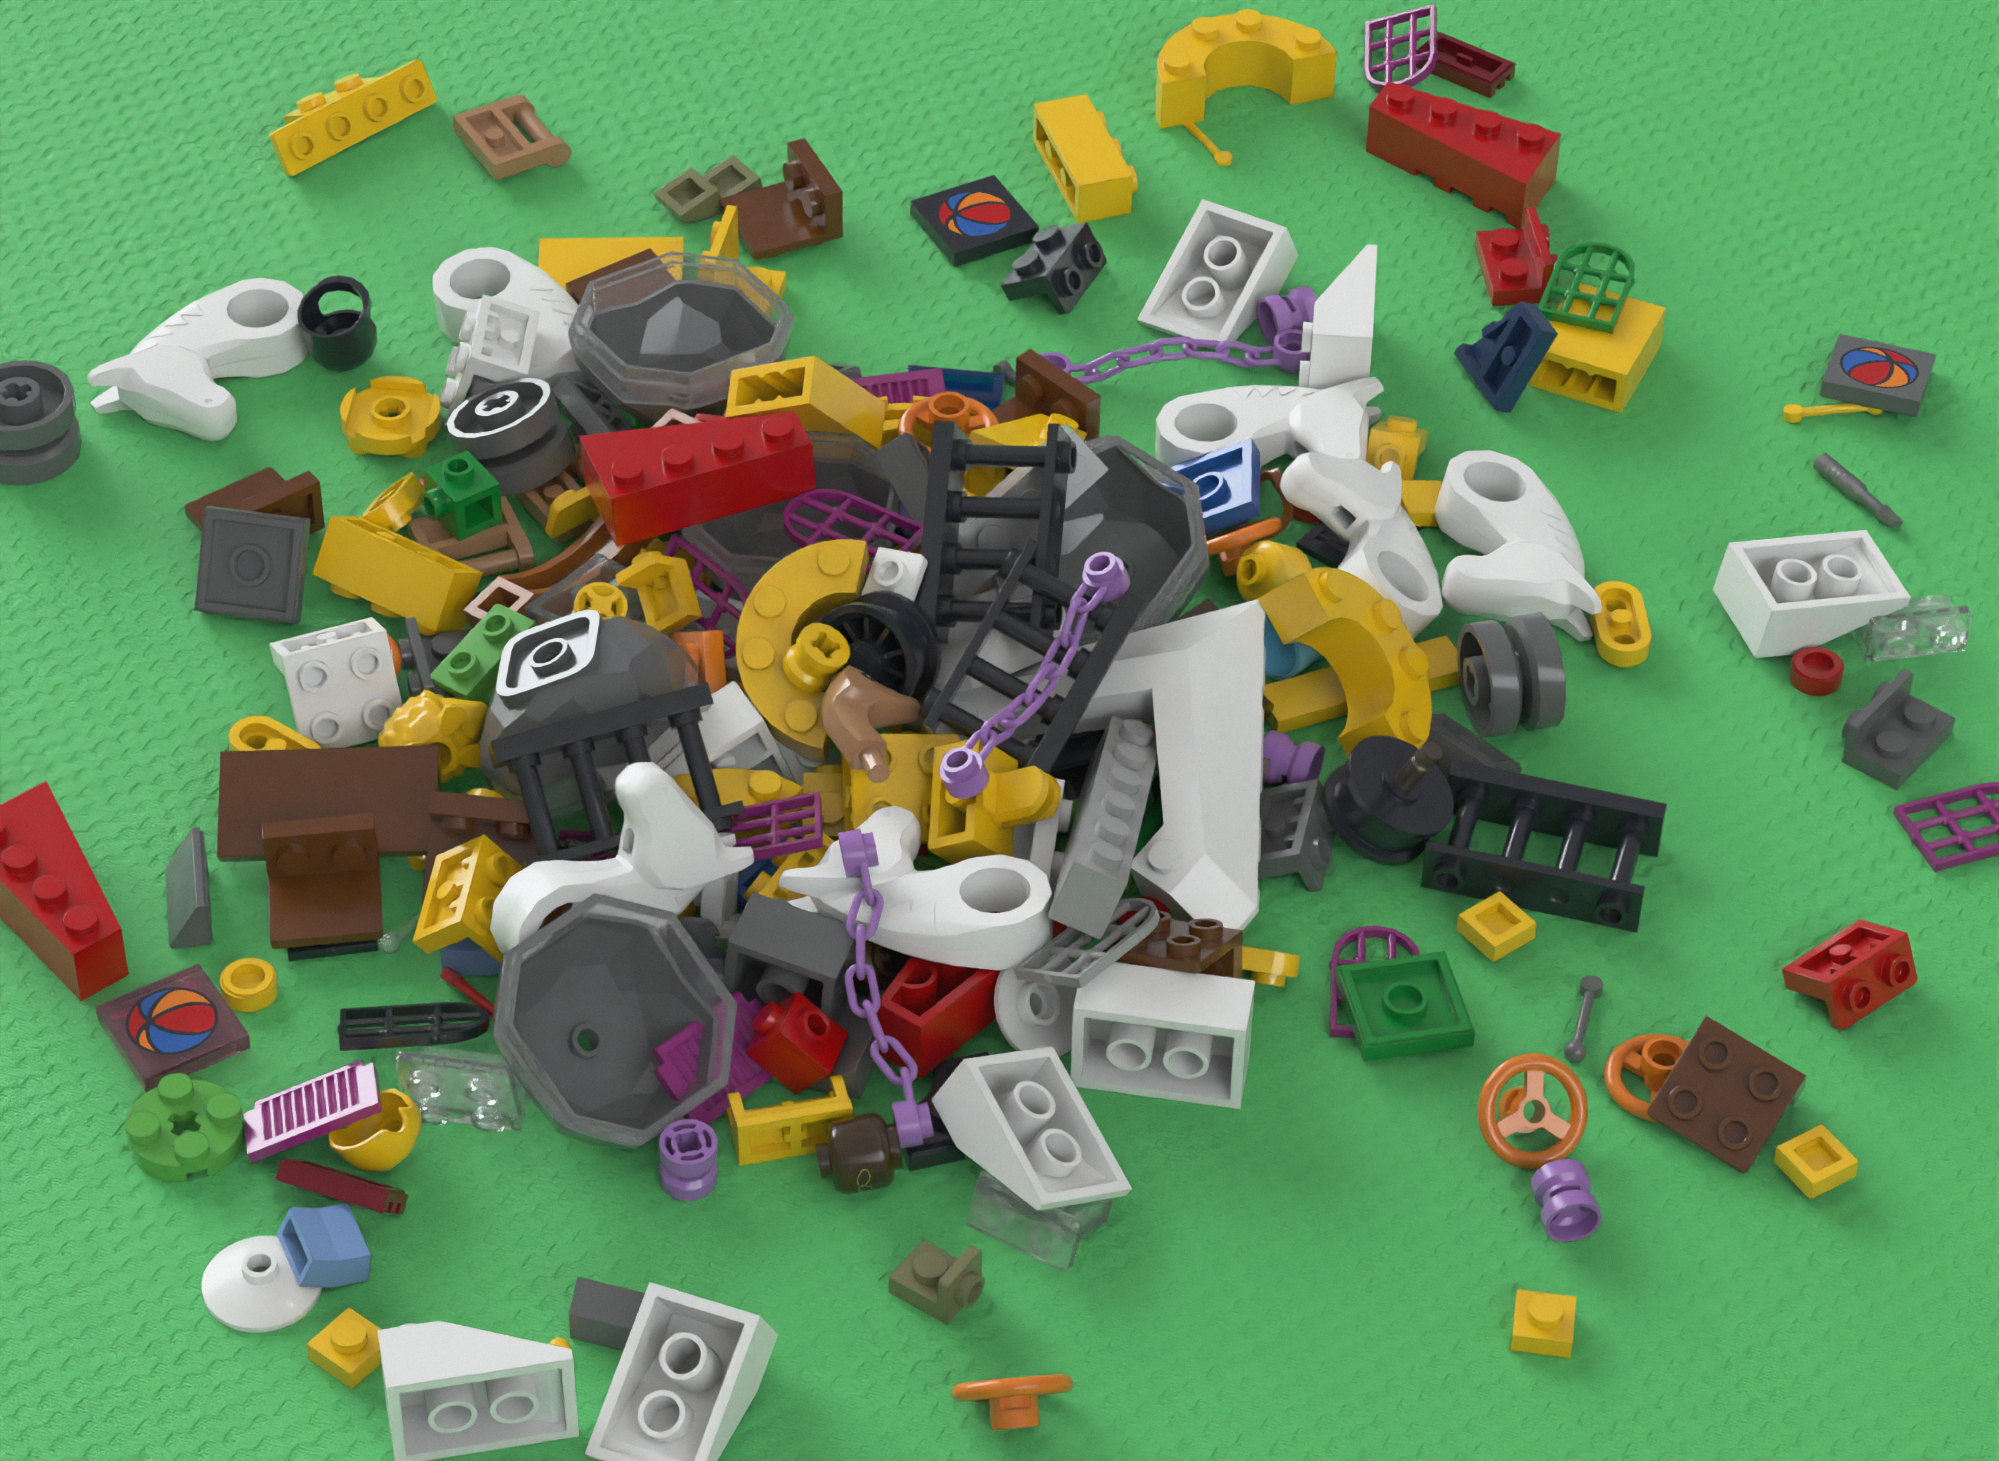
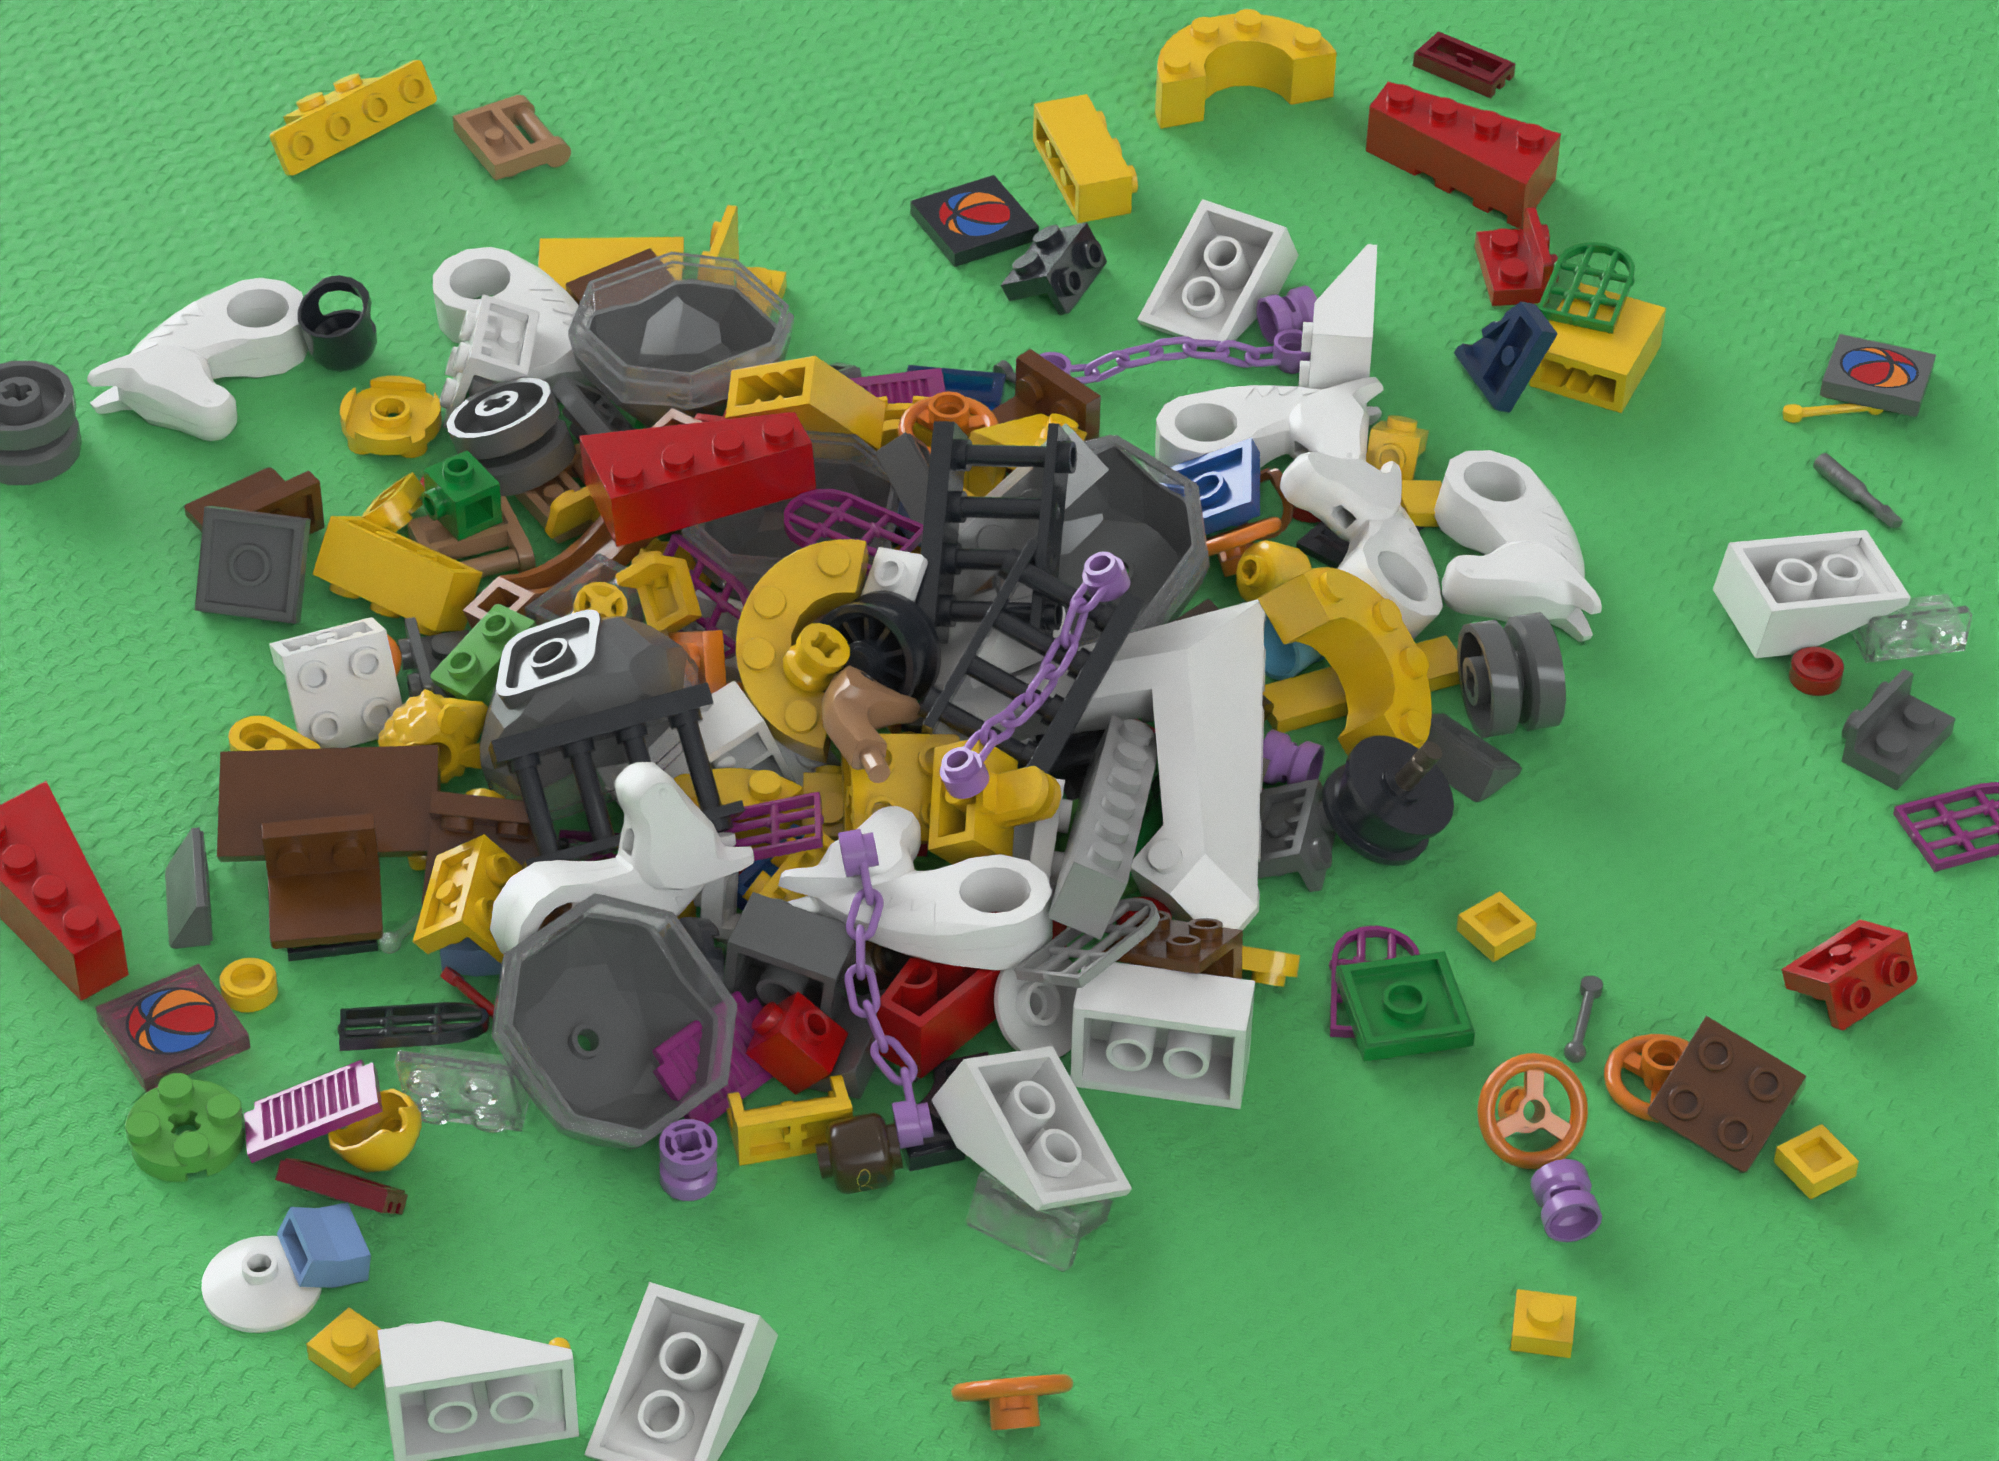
dark grey piece [569,1277,645,1350] -> none
olive slope [654,155,763,223] -> none
reddish brown bracket [719,138,843,260] -> none
olive bracket [889,1240,985,1325] -> none
yellow hinge [1182,118,1233,166] -> none
magenta window [1363,4,1438,91] -> none
black fence [1421,760,1667,933] -> none
yellow plate [1589,581,1651,667] -> none

